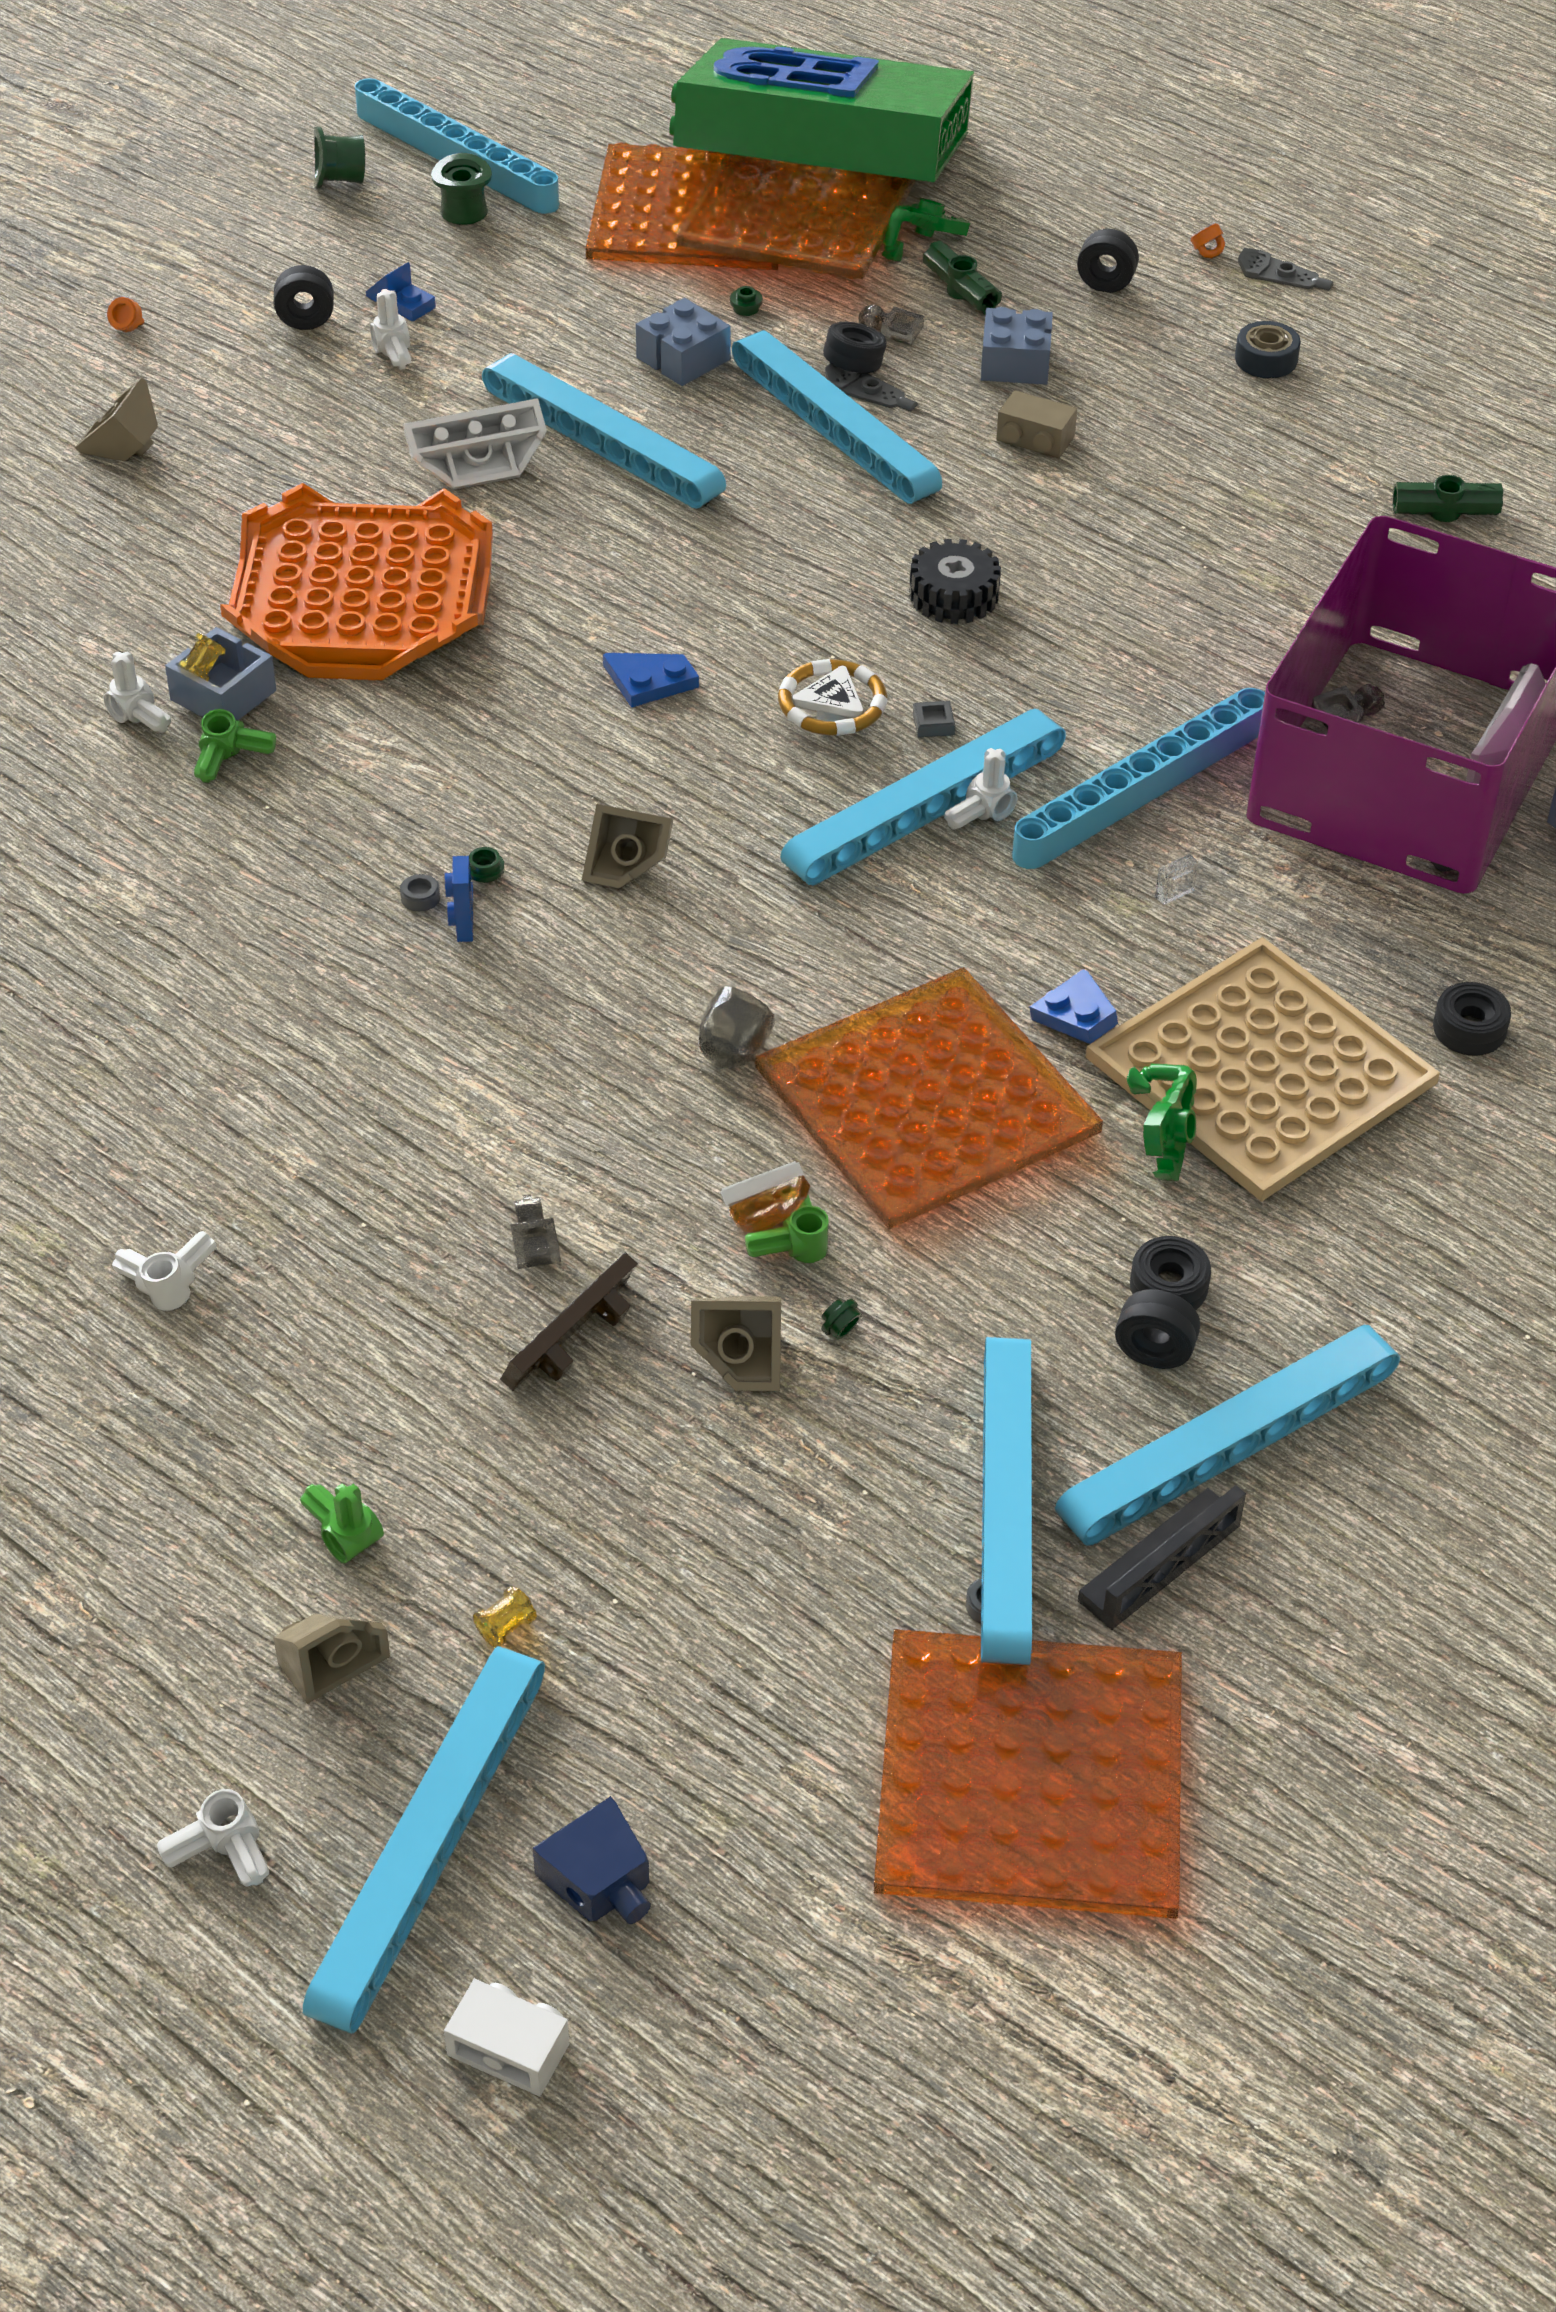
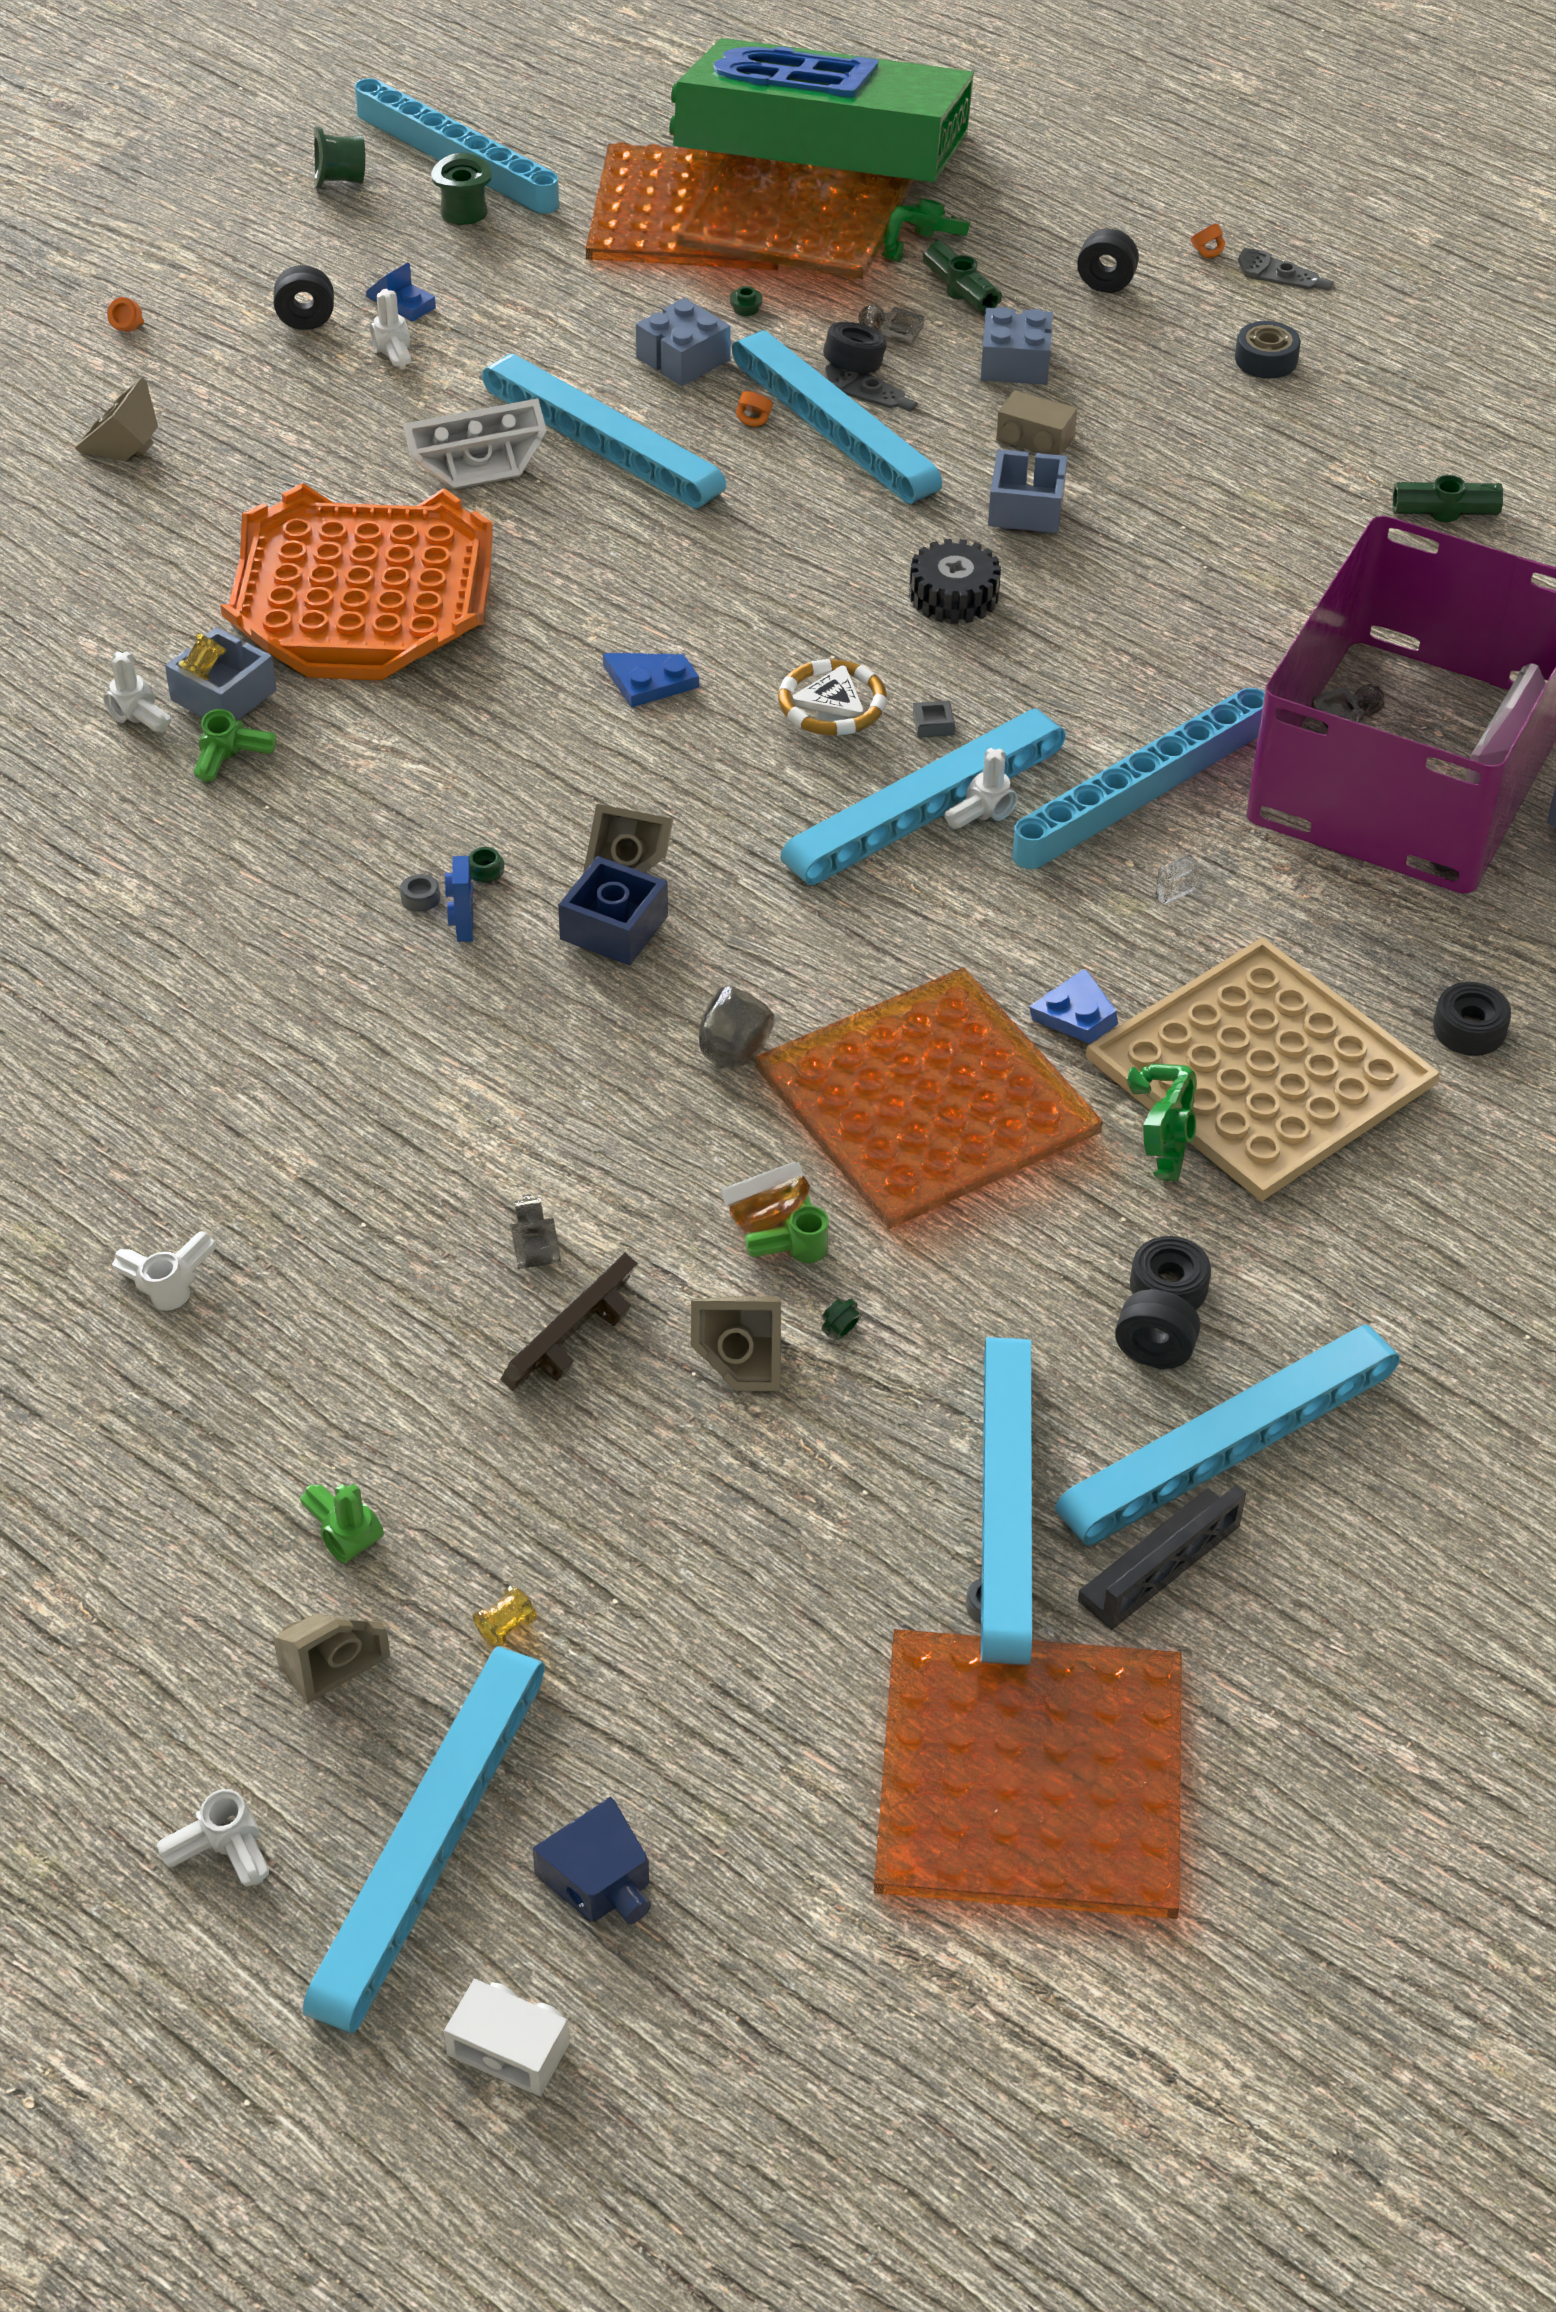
none -> dark blue brick [558,856,668,965]
none -> orange tile [736,391,774,427]
none -> sand blue piece [988,449,1068,533]

